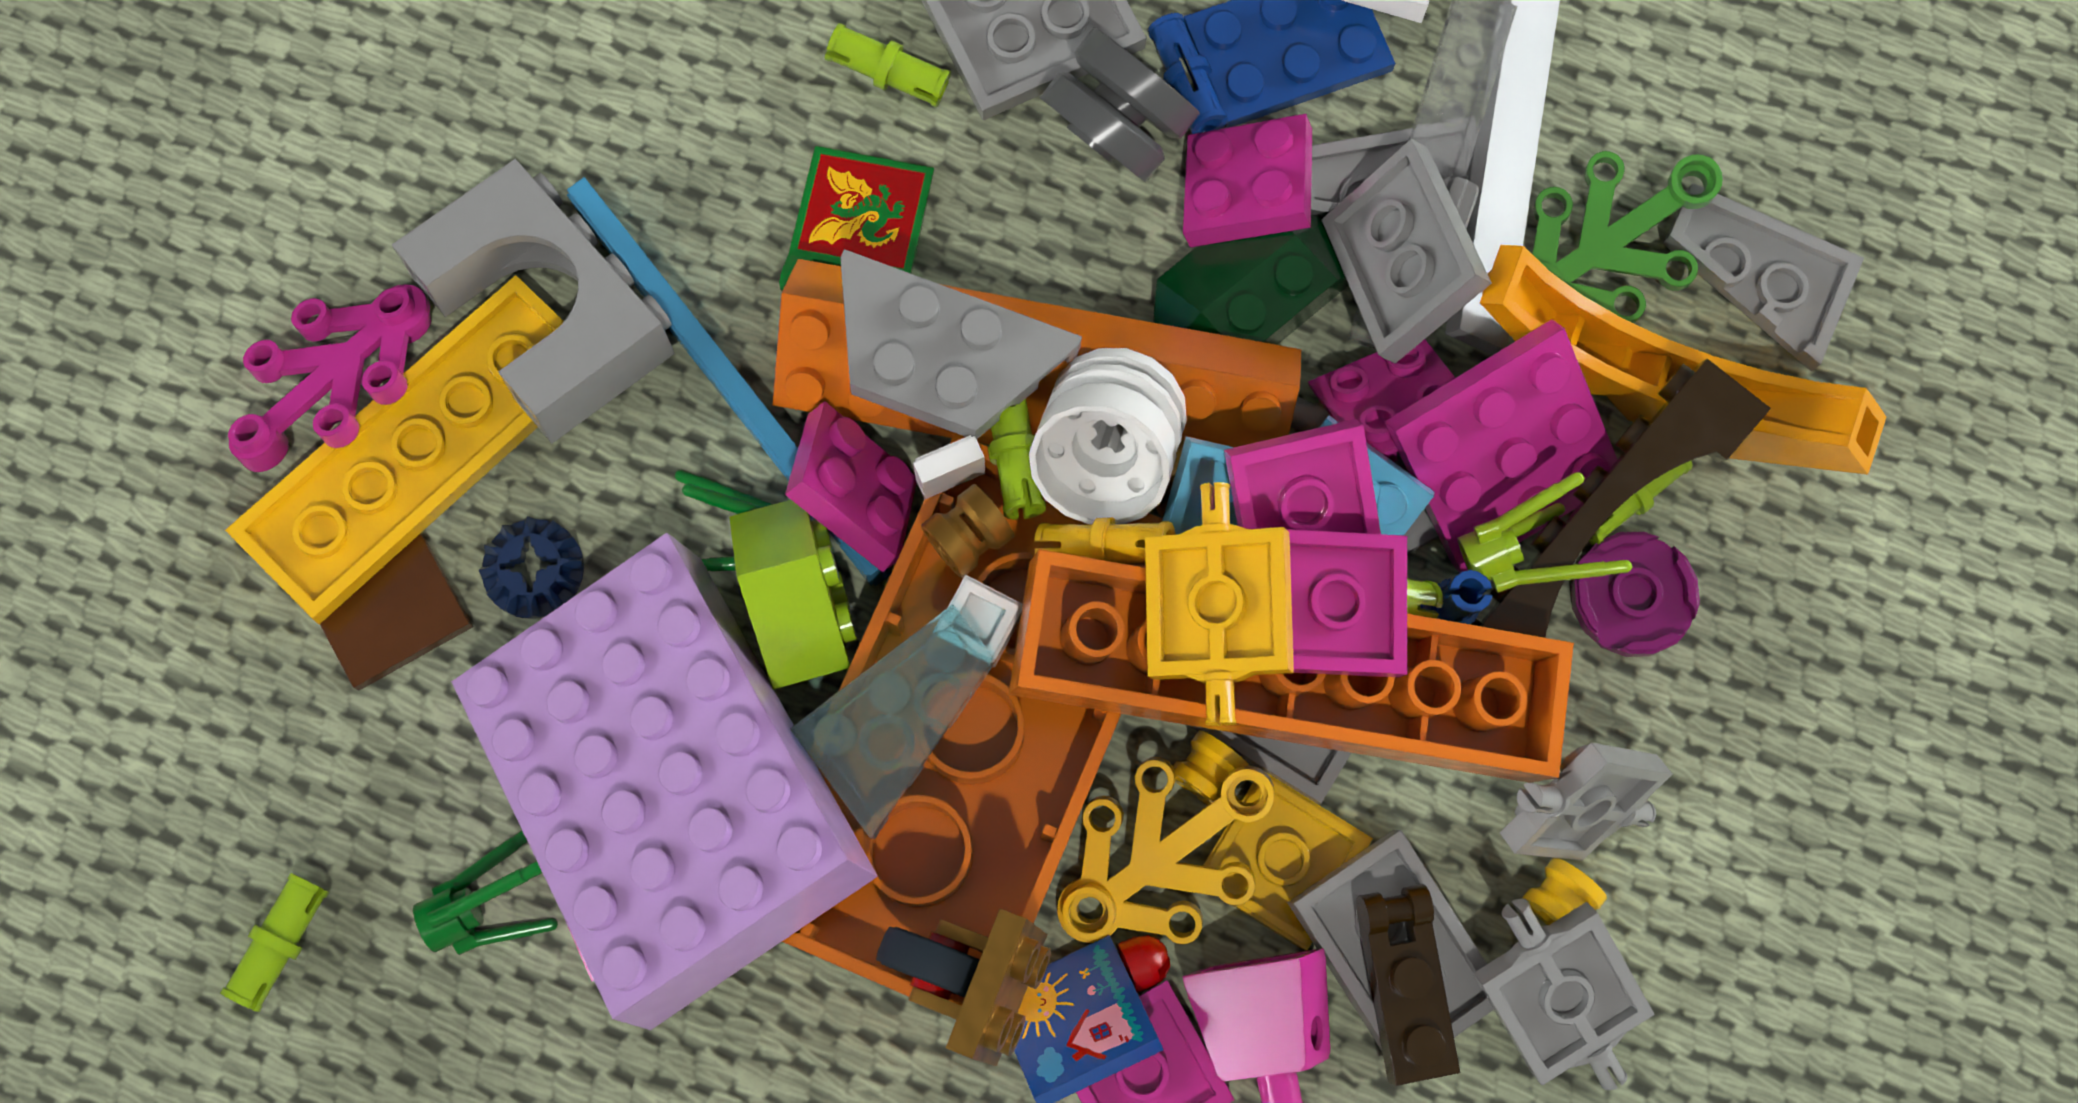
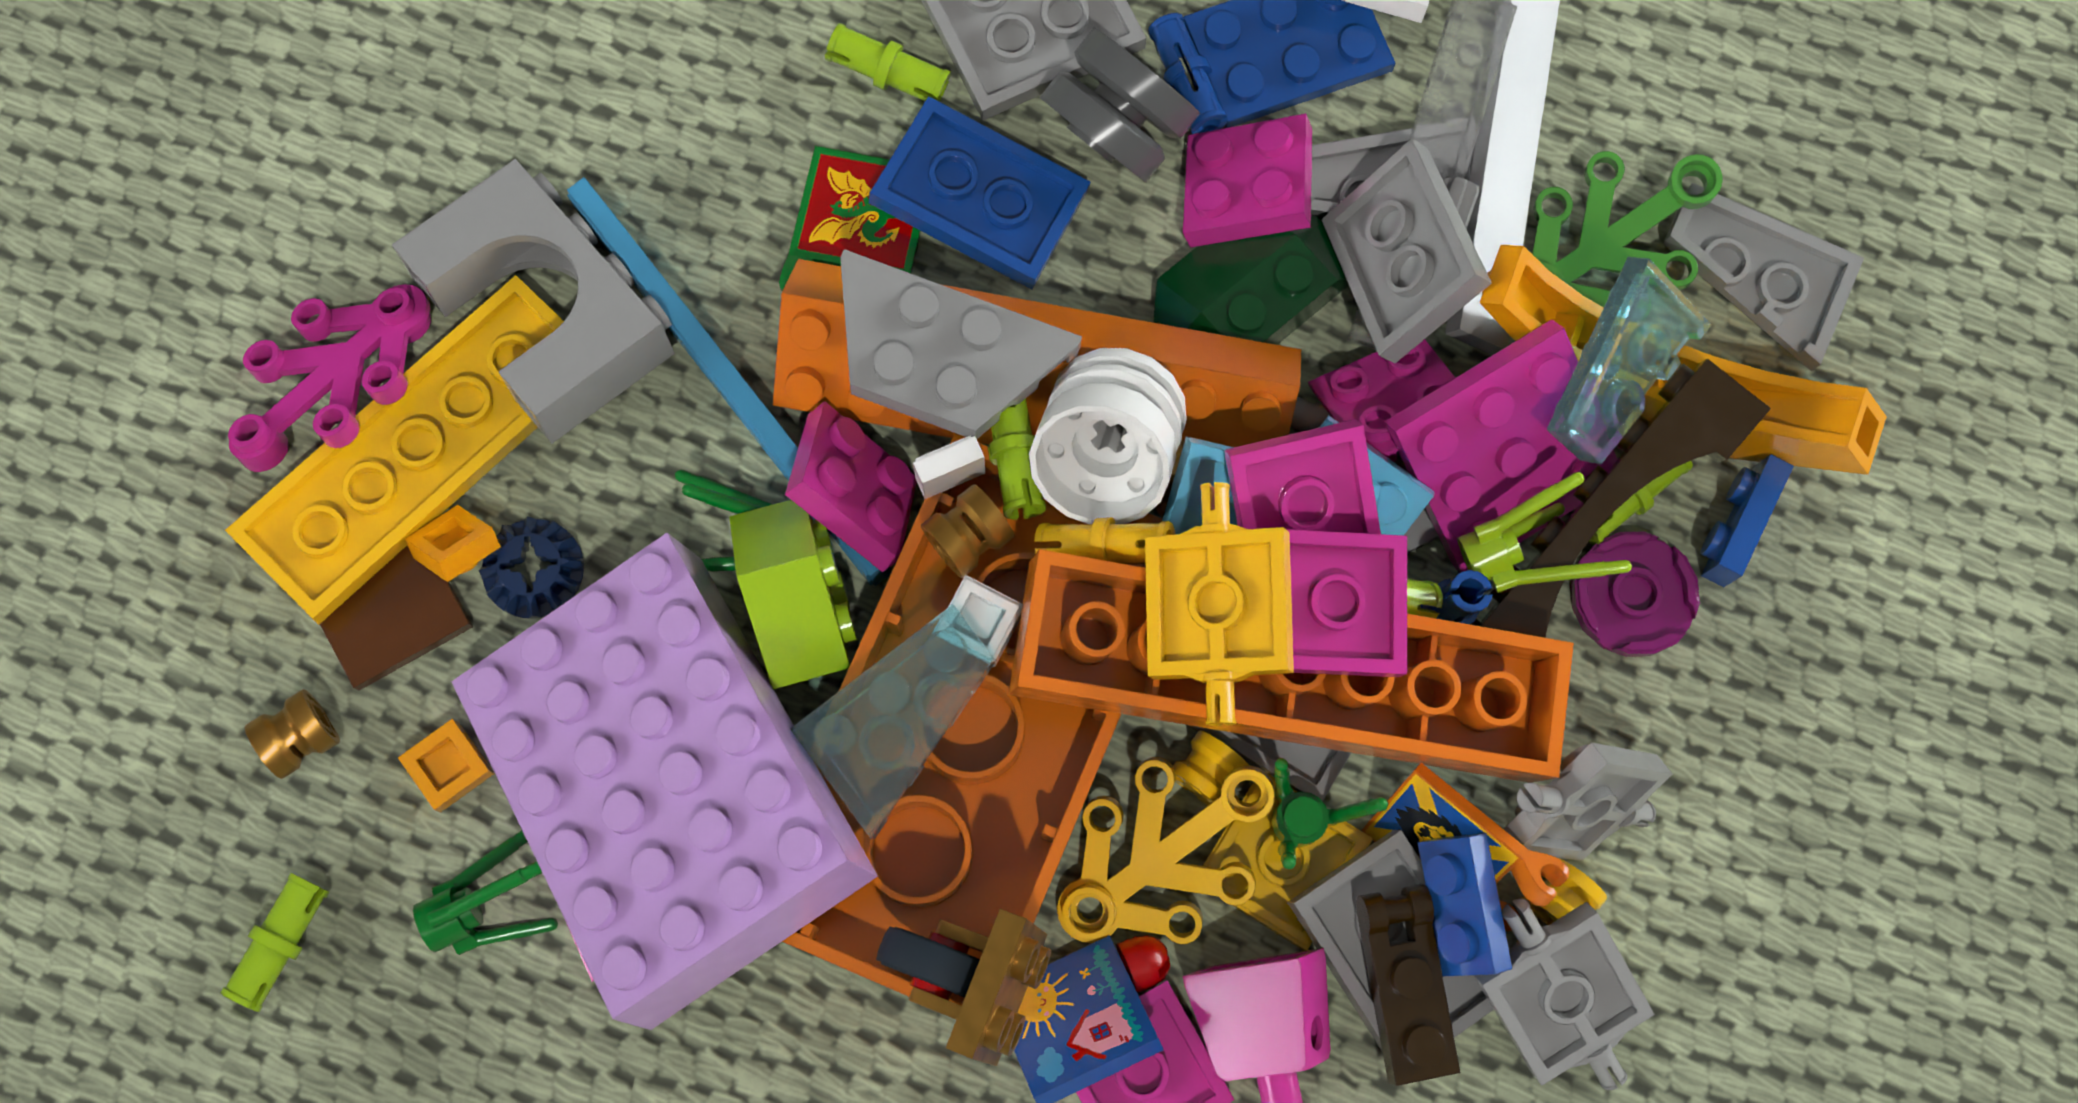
none -> pearl gold wheel [244,689,340,779]
none -> light orange plate [398,719,495,813]
none -> light orange plate [405,505,500,582]
none -> blue plate [869,96,1091,290]
none -> green plant [1271,758,1388,870]
none -> flag [1361,762,1570,937]
none -> blue plate [1418,833,1512,977]
none -> clear light blue wing [1547,257,1712,464]
none -> blue plate [1700,454,1794,588]

